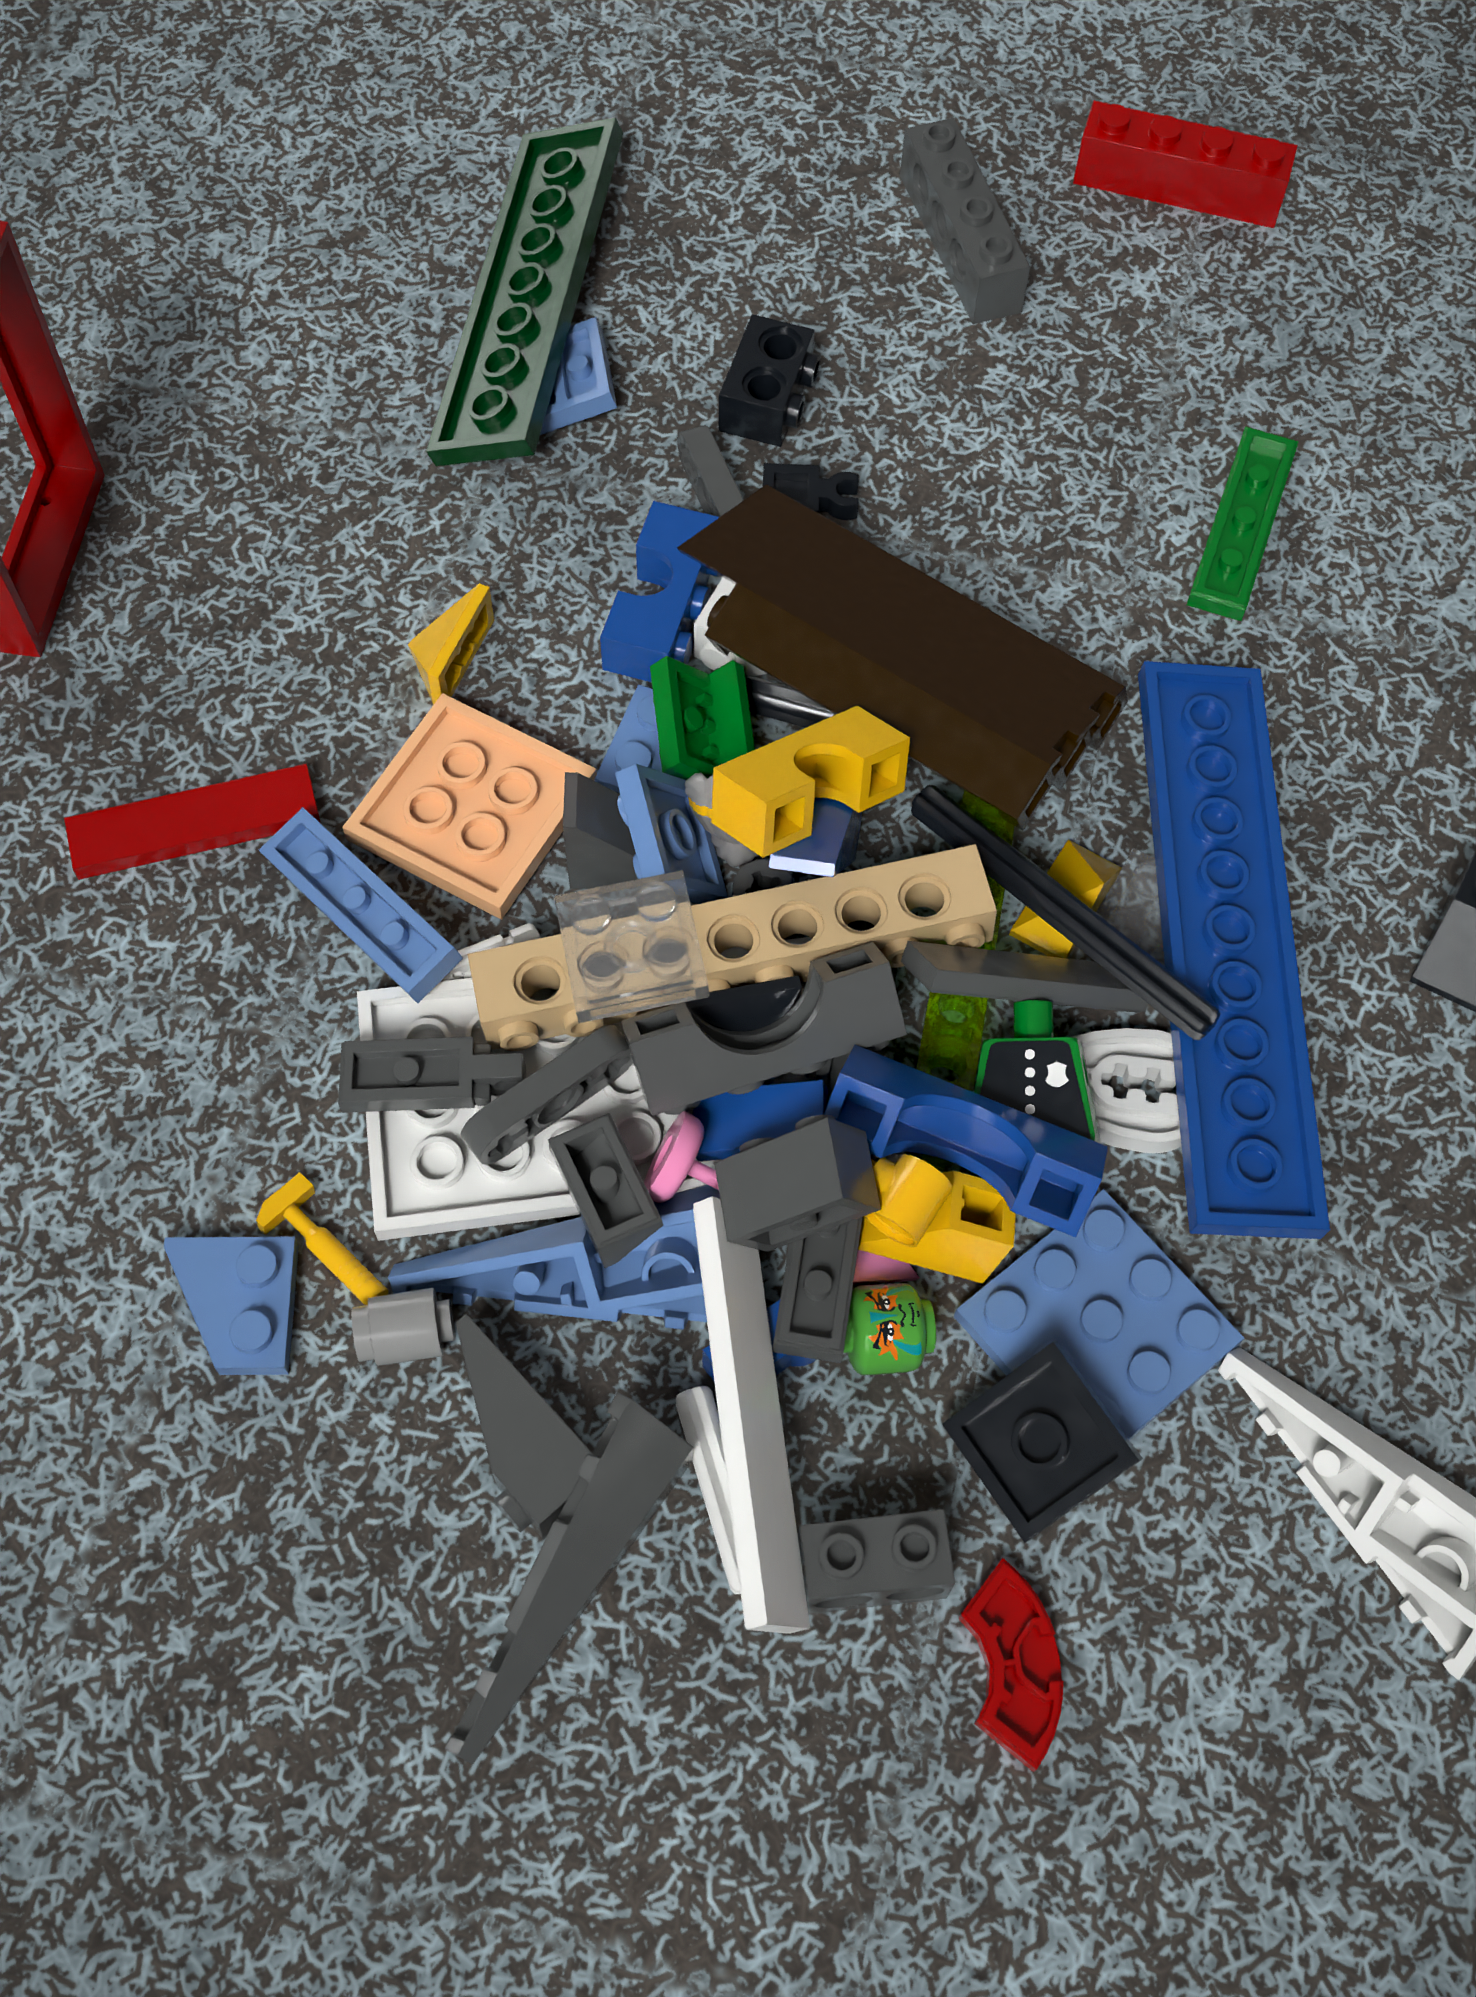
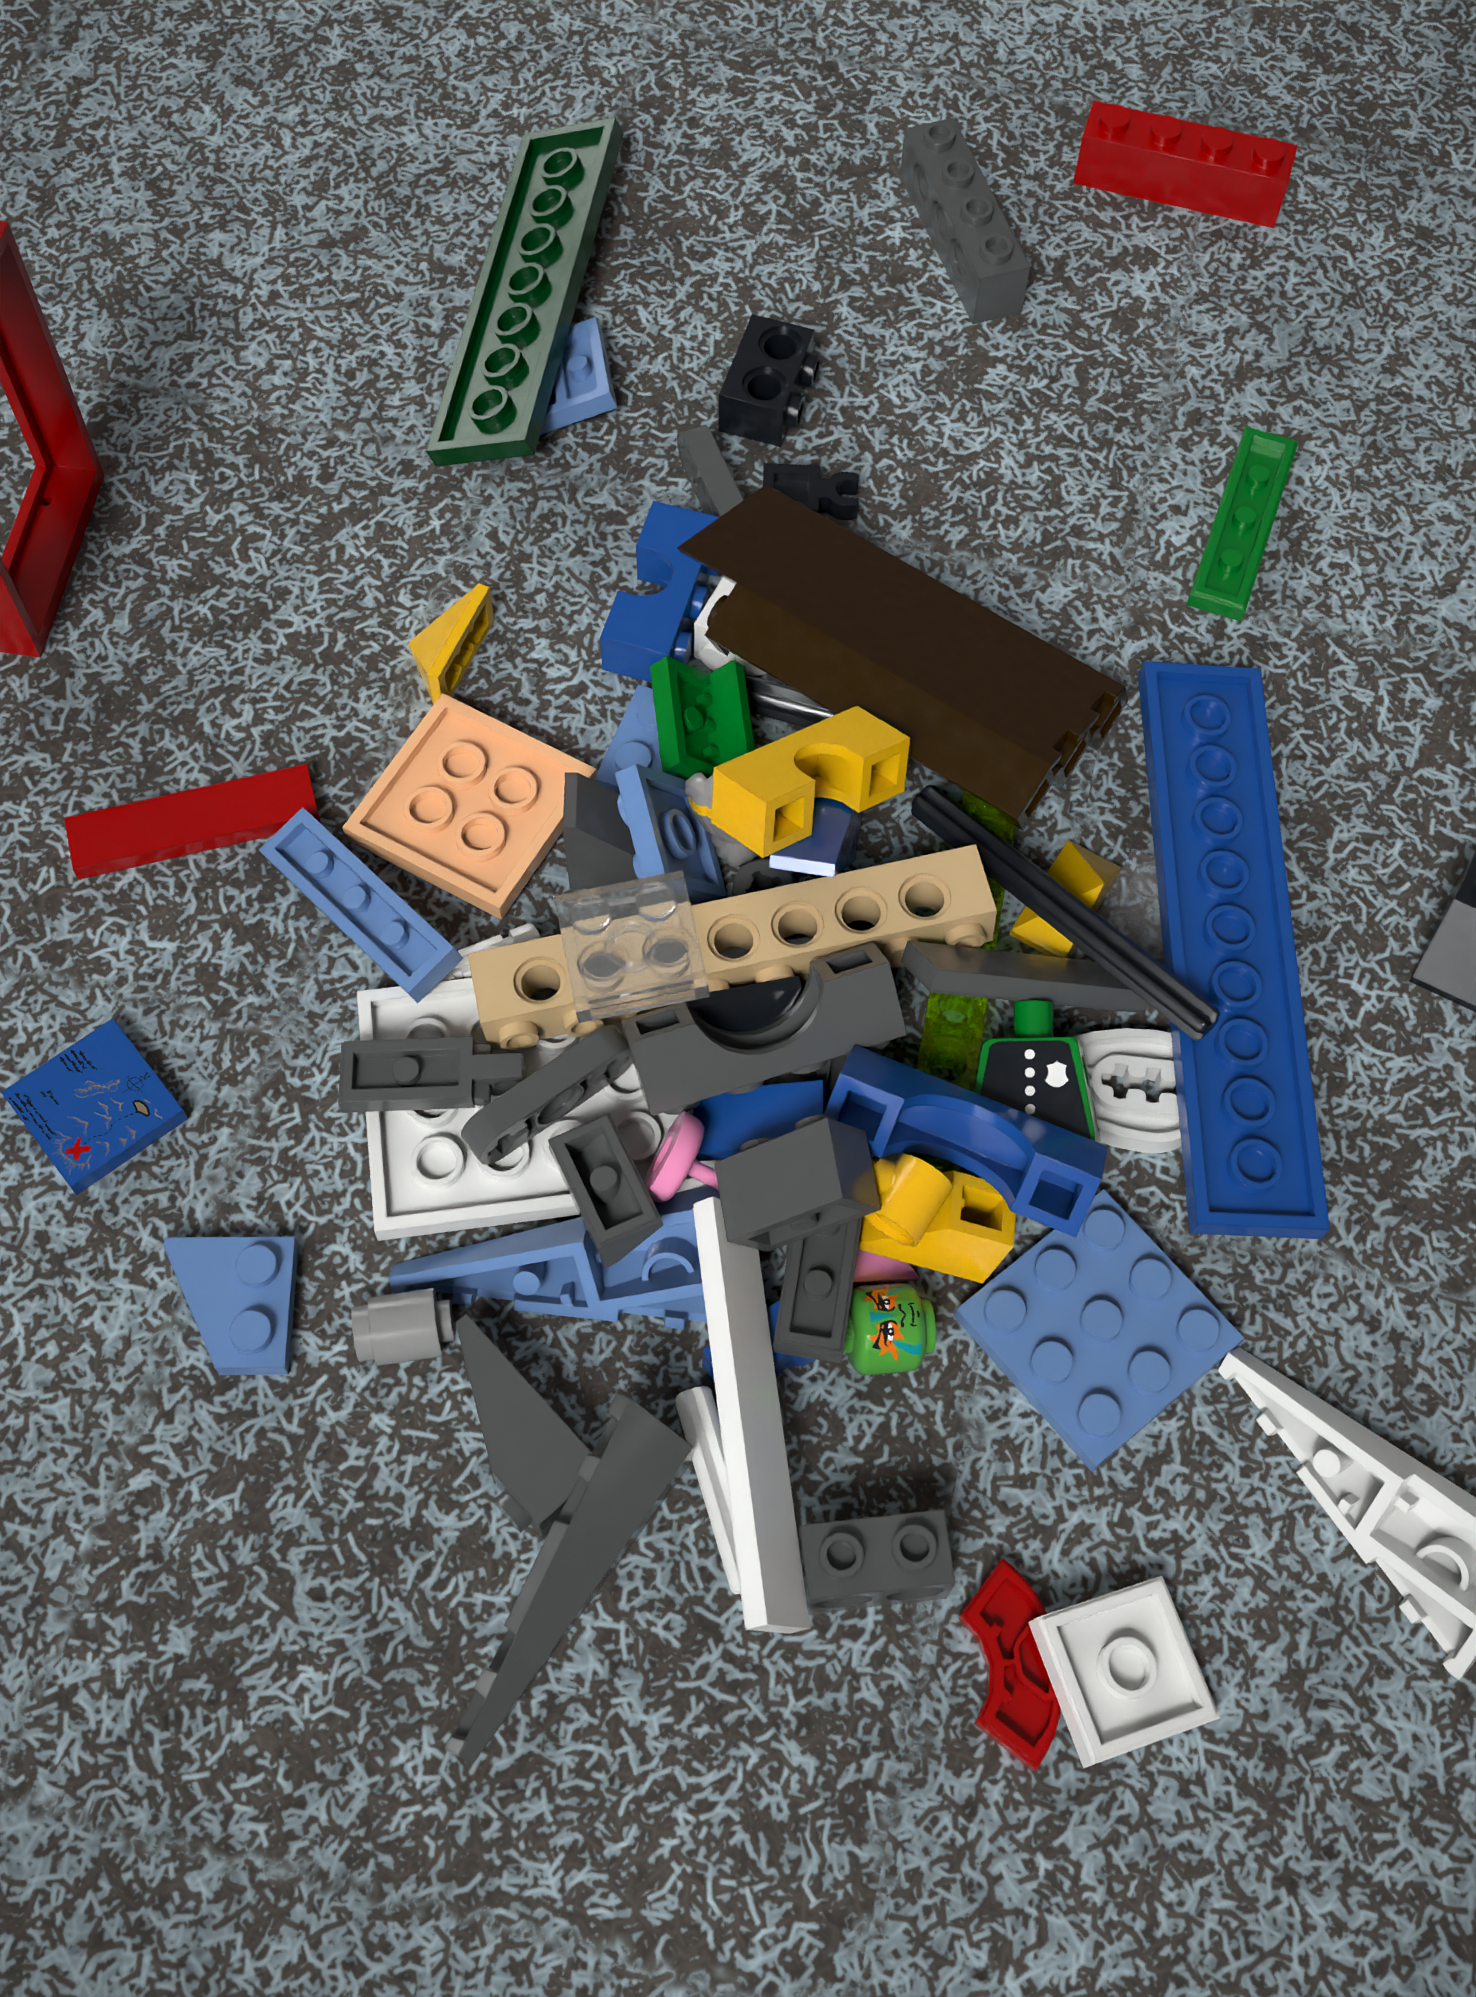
yellow piece [256,1172,389,1305] -> none
black plate [942,1342,1143,1543] -> none
none -> blue tile [1,1018,188,1196]
none -> white tile [1028,1576,1220,1768]

